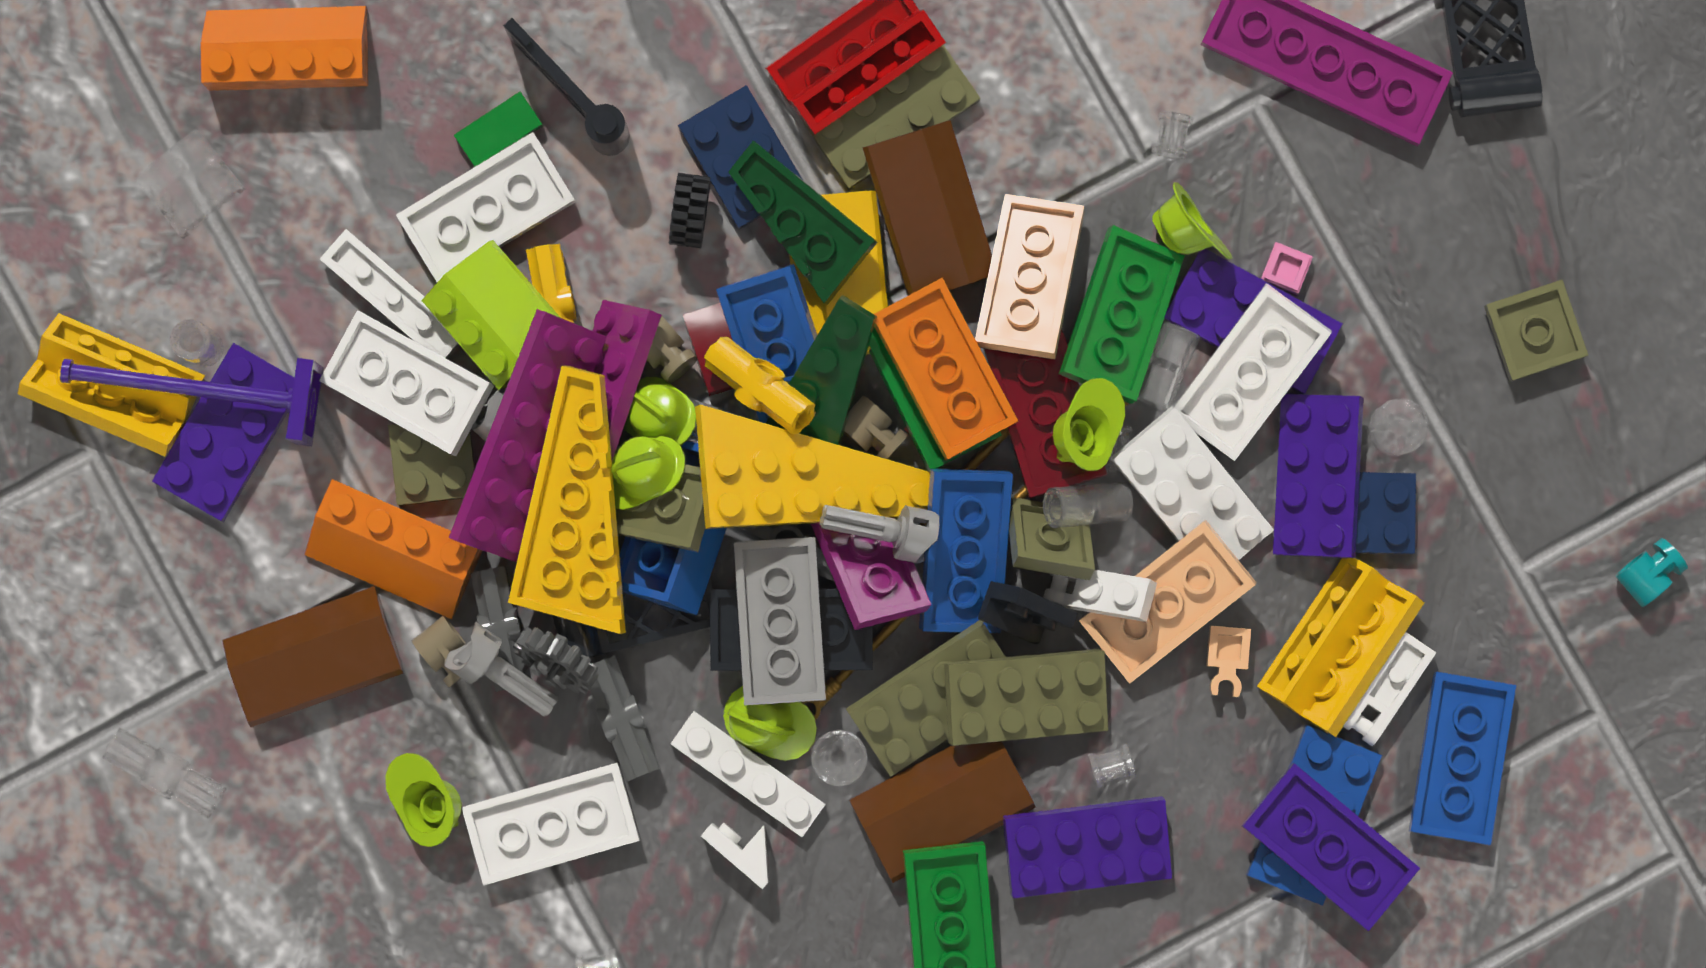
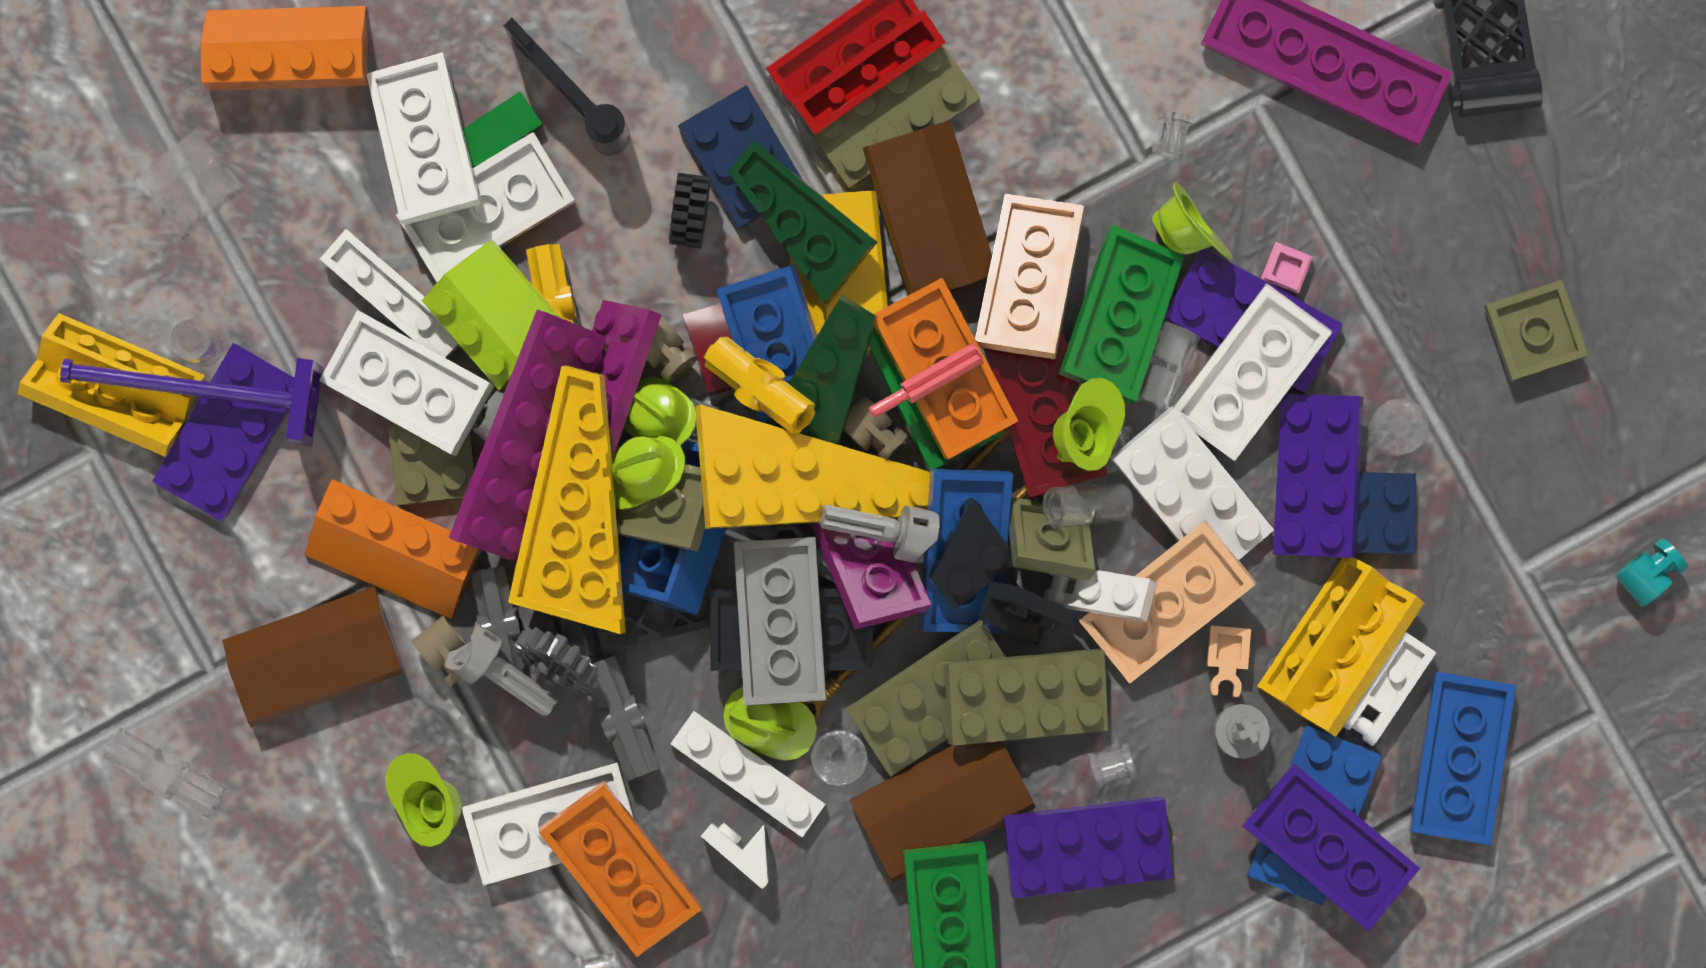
none -> white plate [366,52,481,225]
none -> orange plate [539,781,702,957]
none -> coral axle [869,342,984,418]
none -> black wing [928,497,1013,610]
none -> light grey piece [1213,704,1270,759]

